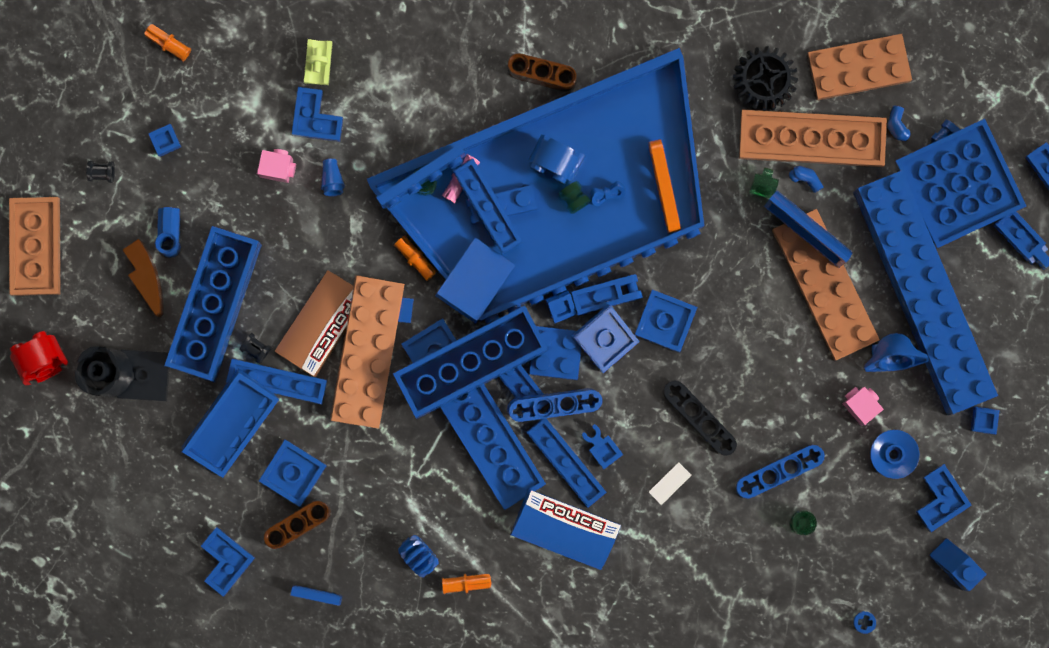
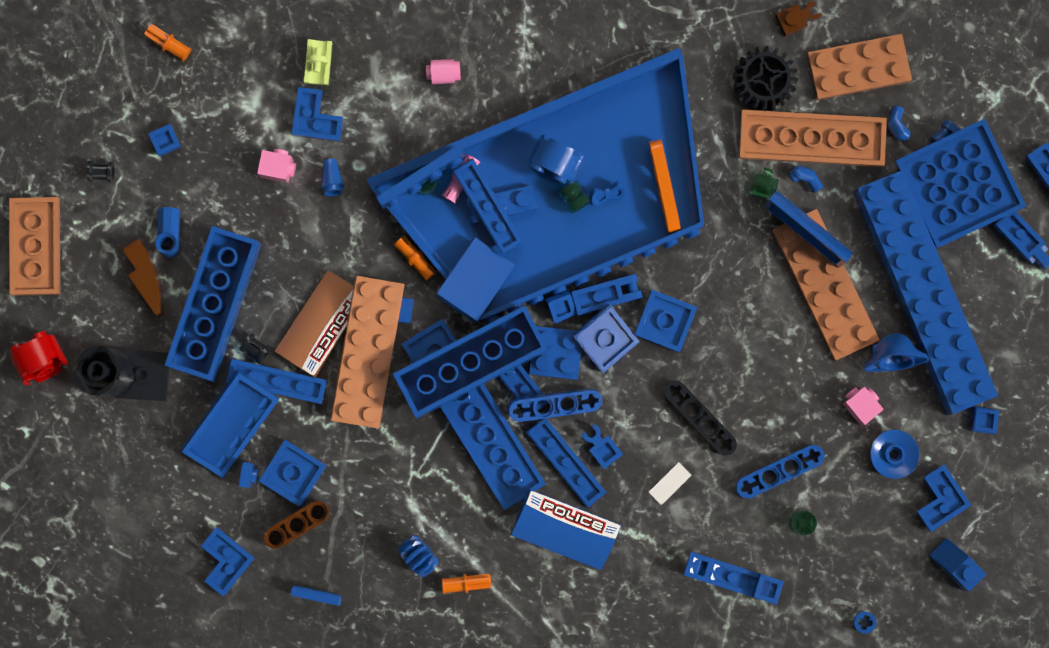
reddish brown beam [508,53,576,92] -> none
none -> blue plate [239,462,258,488]
none -> bright pink brick [426,59,461,84]
none -> blue slope [683,551,784,605]
none -> reddish brown plate [775,1,822,37]

